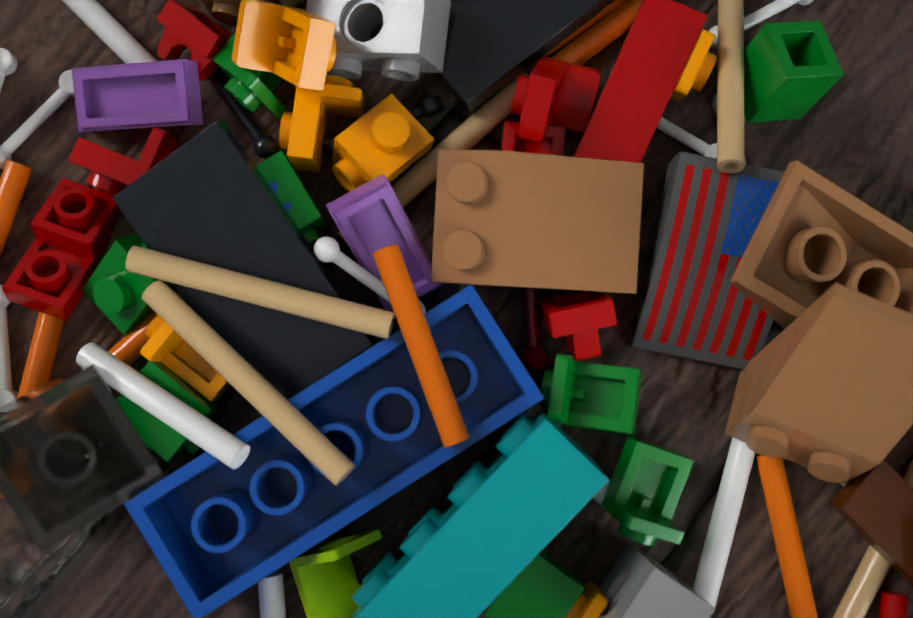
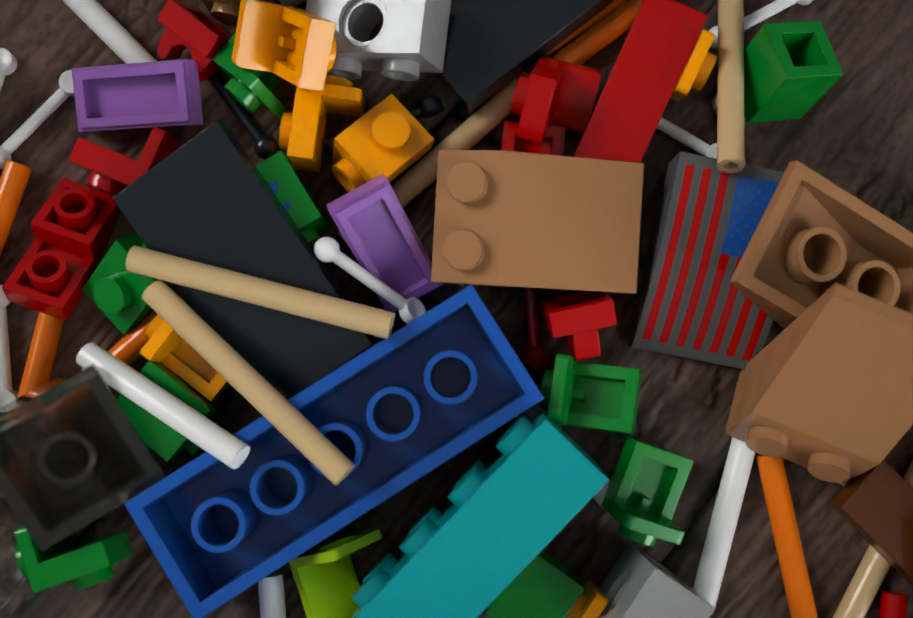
orange bar [373,244,470,448] -> none
none -> green bracket [15,516,133,594]

